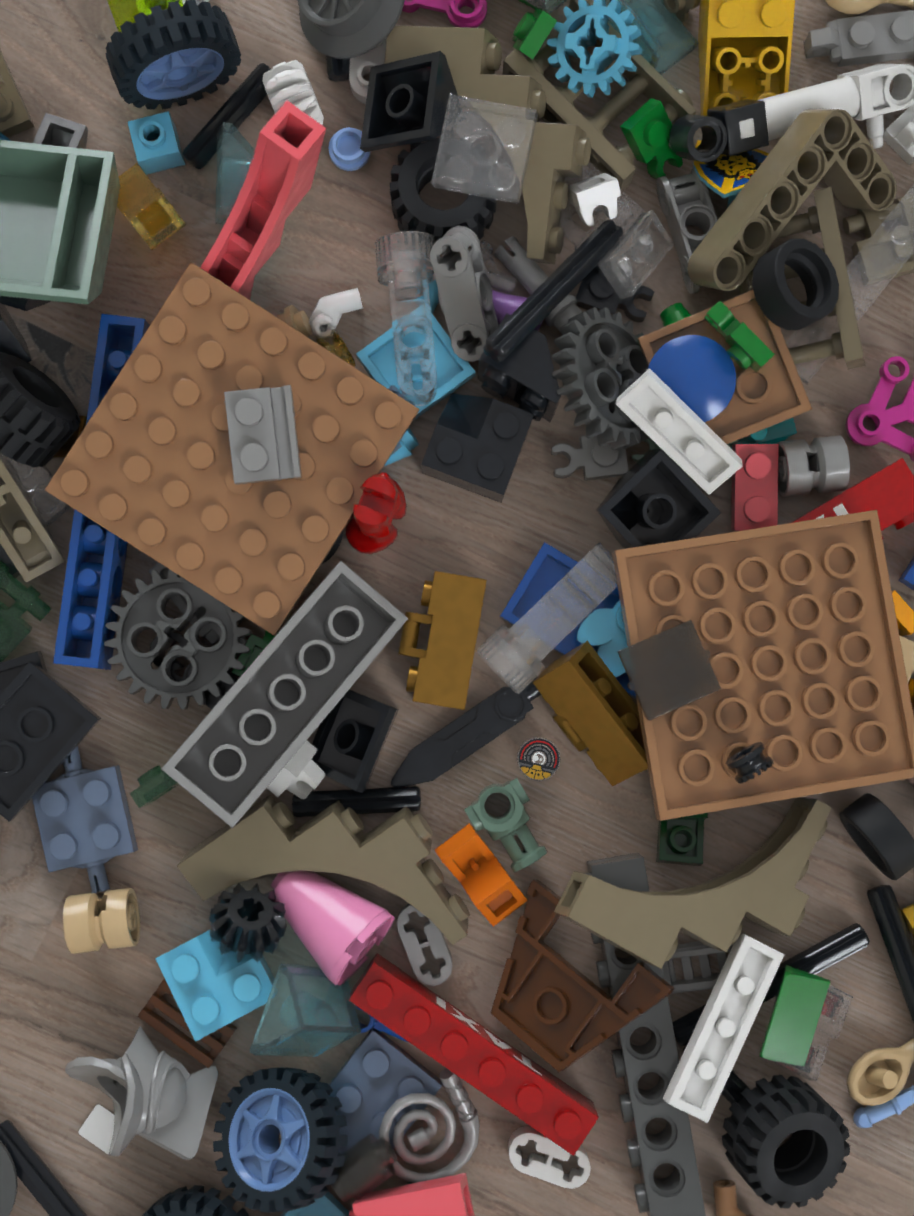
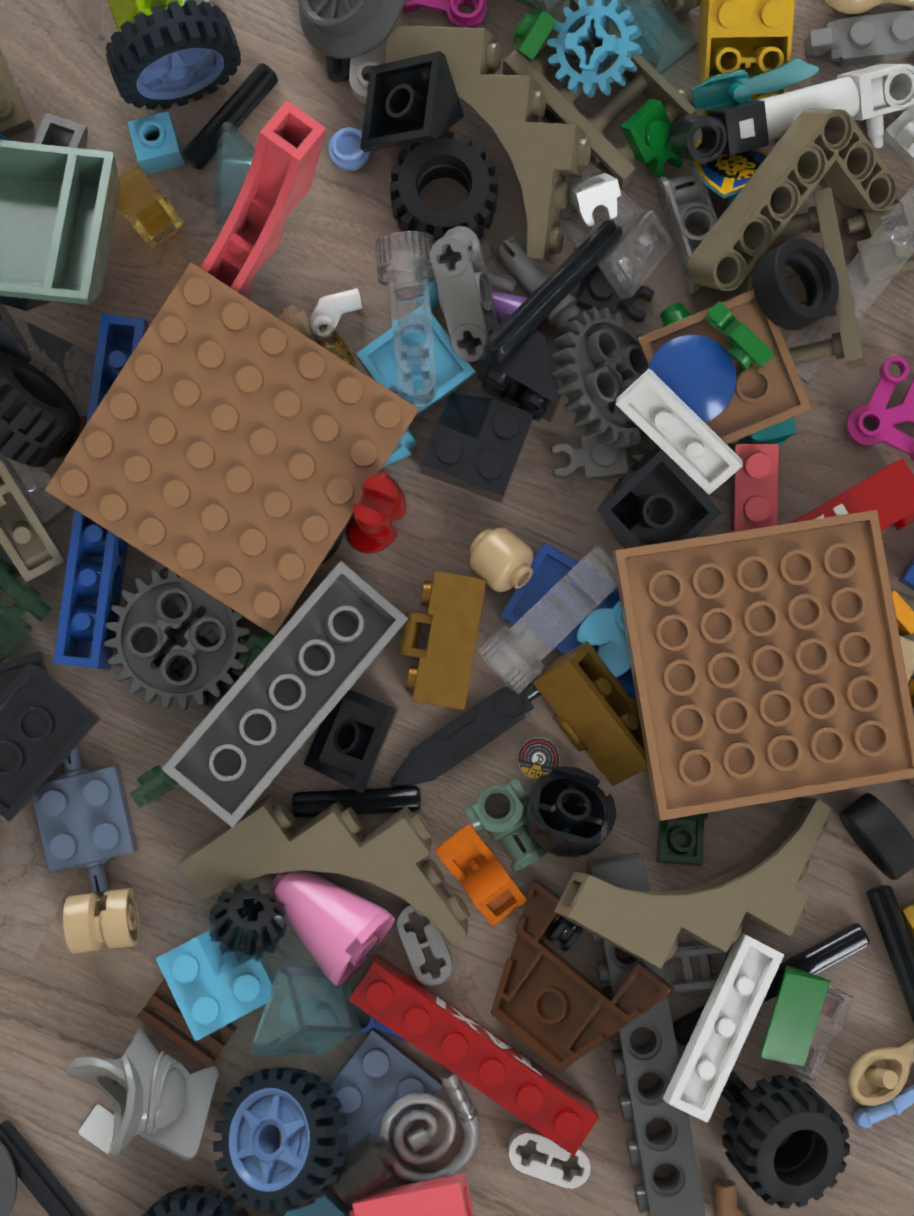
light grey plate [224,385,302,485] -> none
white gear [262,60,324,125] -> none
white tile [267,740,325,799] -> none
clear plate [431,94,538,203] -> none
clear smoke piece [617,620,721,721] -> none
black bush [726,742,774,784] -> none
light grey wheel [777,435,850,497] -> none
none -> tan head [469,527,533,592]
none -> black cylinder [524,766,617,858]
none -> black bush [547,916,584,952]
none -> teal piece [691,57,819,110]

